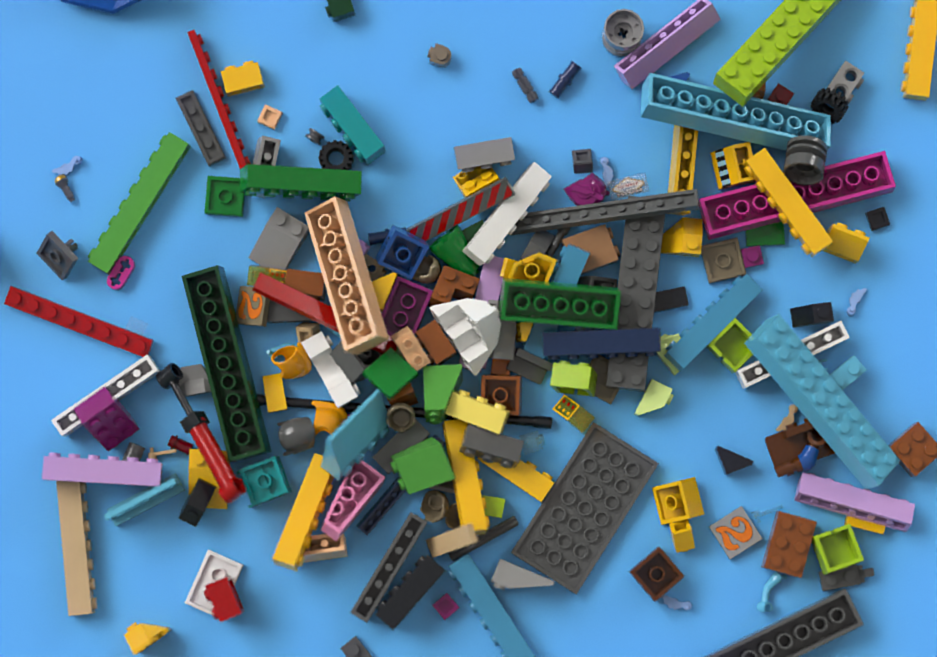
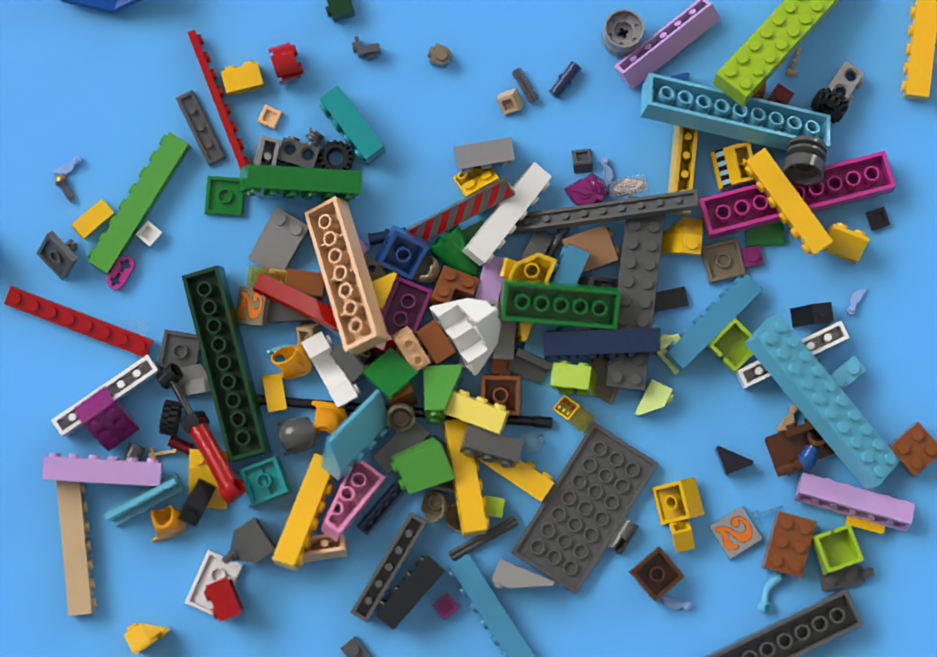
tan tile [426,523,478,558] -> none
none -> yellow slope [71,199,115,240]
none -> white plate [135,220,163,248]
none -> light orange piece [150,505,188,542]
none -> dark grey tile [158,330,201,369]
none -> black tyre [159,400,182,436]
none -> dark grey piece [222,518,277,564]
none -> red brick [268,42,304,85]
none -> dark grey brick [277,136,321,168]
none -> dark grey bracket [352,36,381,59]
none -> tan slope [496,88,524,115]
none -> dark grey hinge [607,518,639,555]
none -> tan piece [785,47,800,77]

